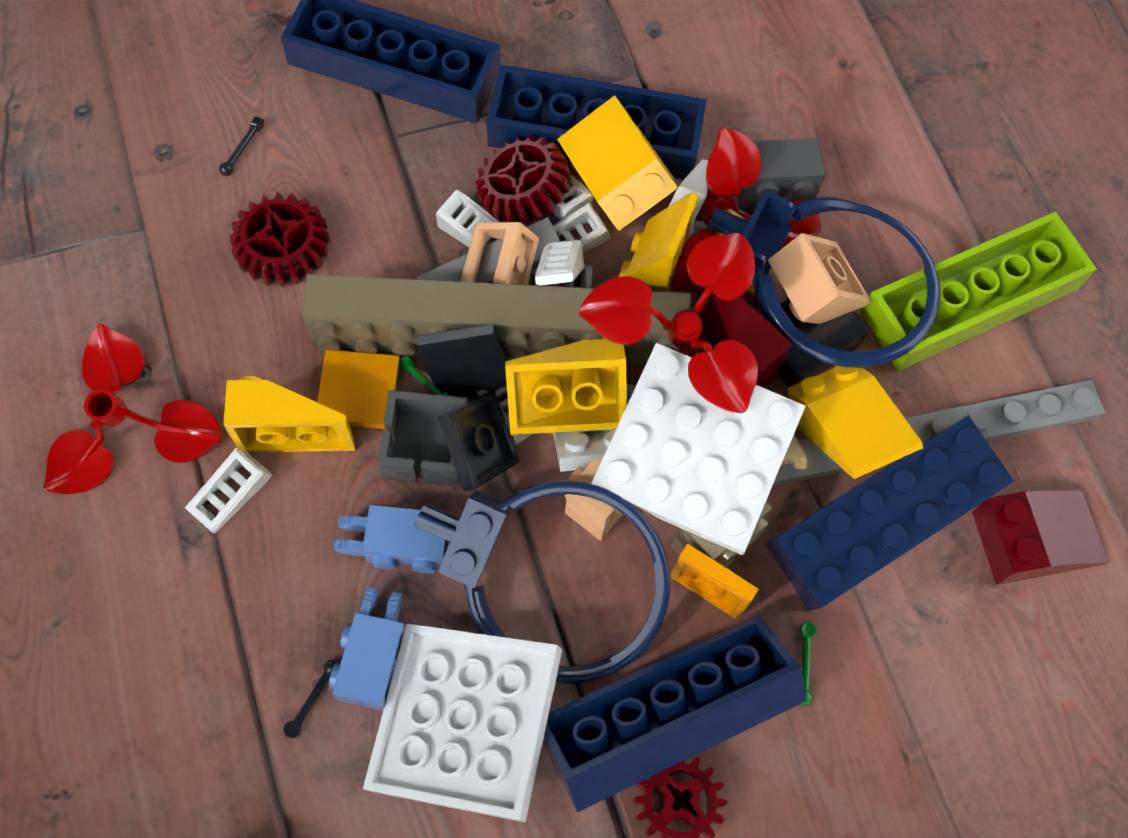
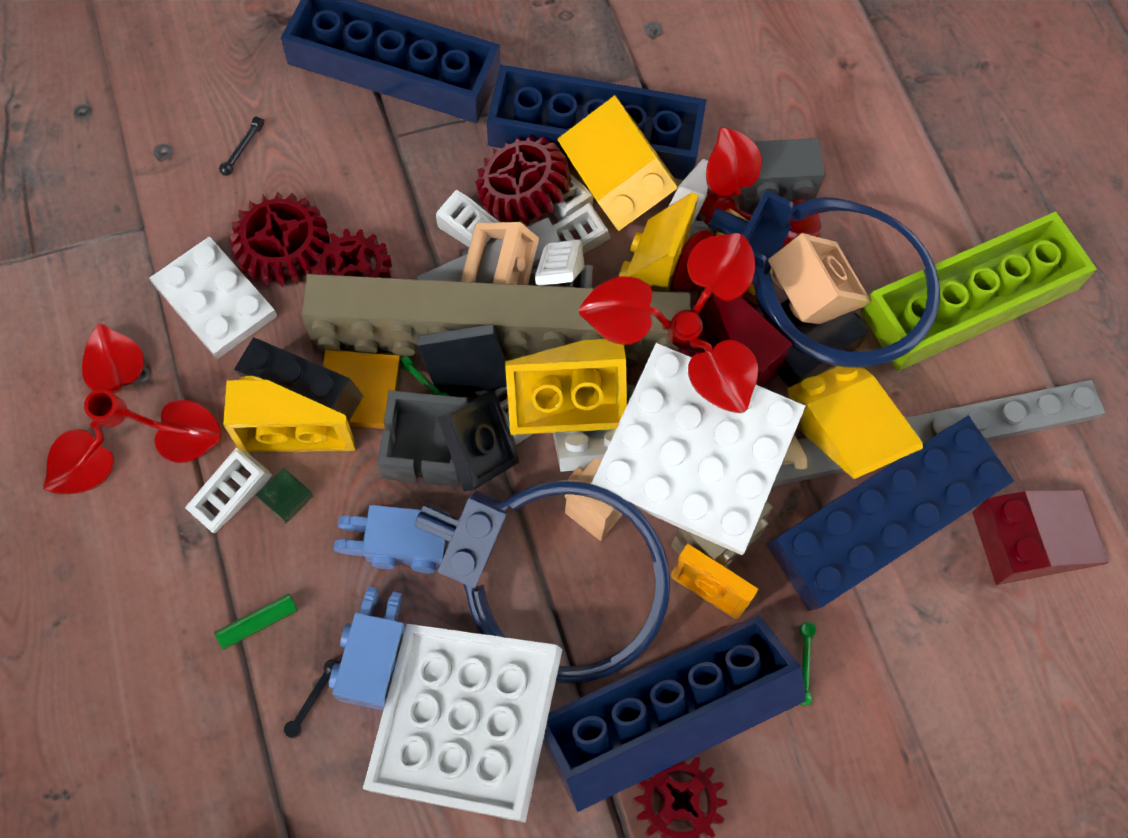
none -> white plate [149,236,277,360]
none -> green piece [214,593,298,650]
none -> black brick [234,337,364,423]
none -> clear green tile [256,467,313,524]
none -> dark red gear [311,229,392,278]

